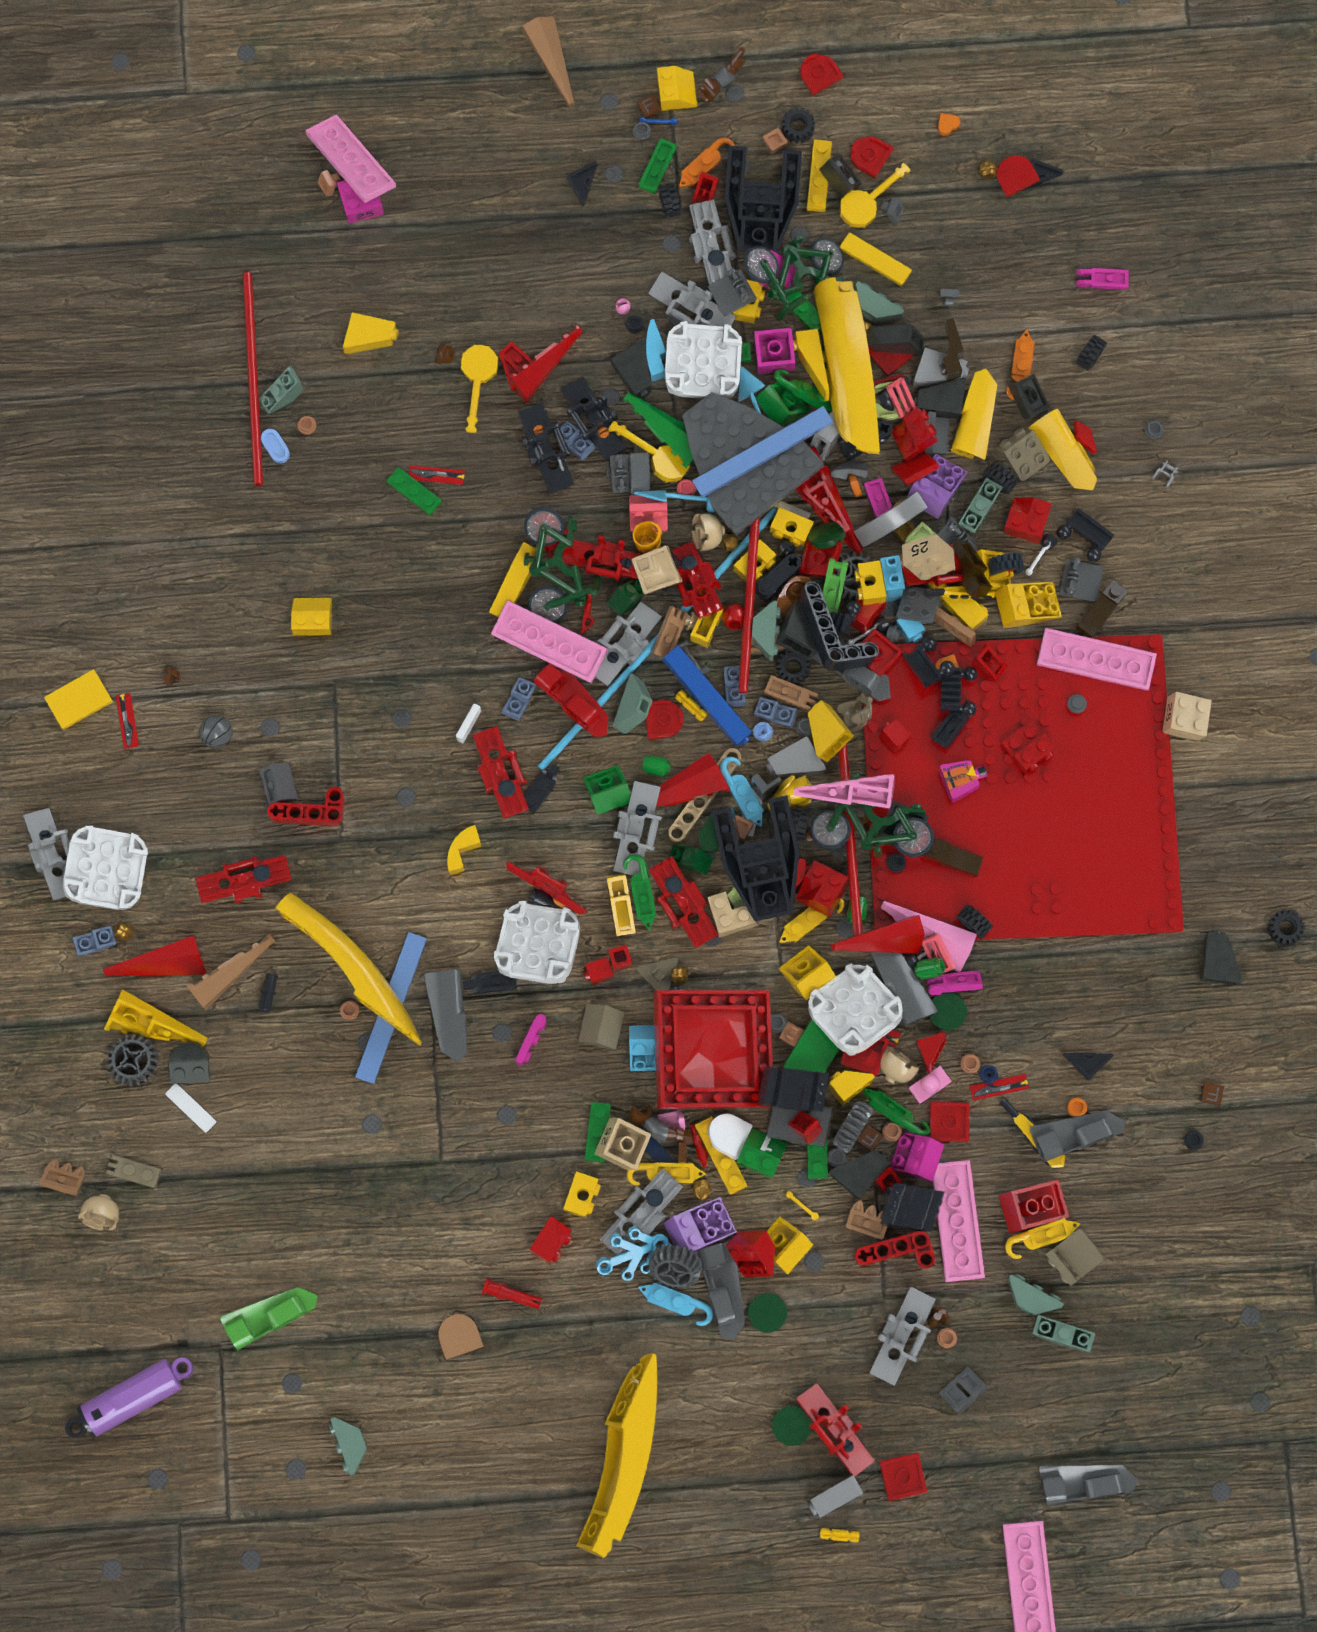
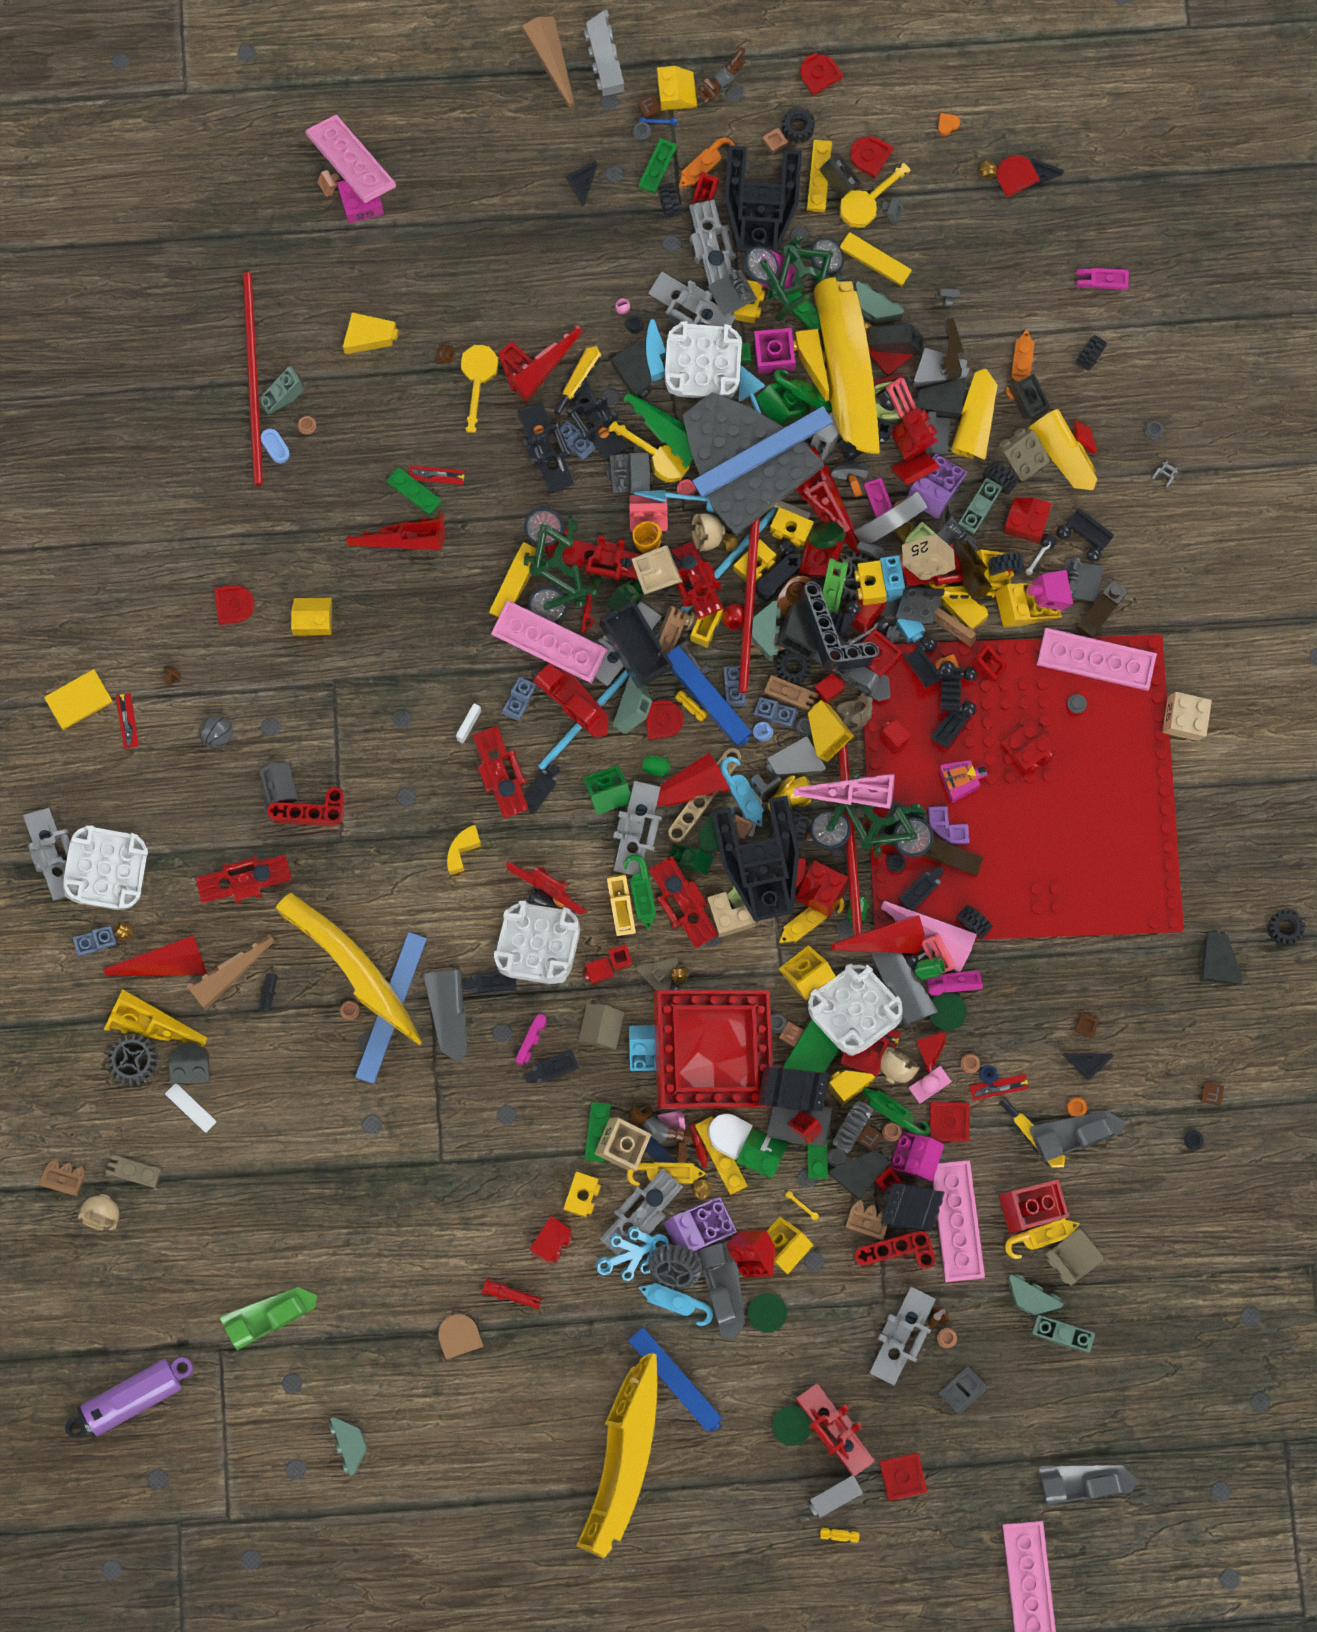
none -> red tile [214,585,255,626]
none -> red wedge [346,513,445,550]
none -> black hinge [524,1050,579,1084]
none -> yellow sword [554,346,601,415]
none -> light grey wedge [584,10,624,96]
none -> black piece [599,601,673,689]
none -> blue brick [628,1327,722,1432]
none -> red brick [814,673,845,704]
none -> dark grey slope [857,541,886,559]
none -> black hinge [898,866,945,911]
none -> medium lavender tile [928,806,969,845]
none -> dark pink torso [1027,570,1073,610]
none -> reddish brown tile [1074,1013,1100,1038]

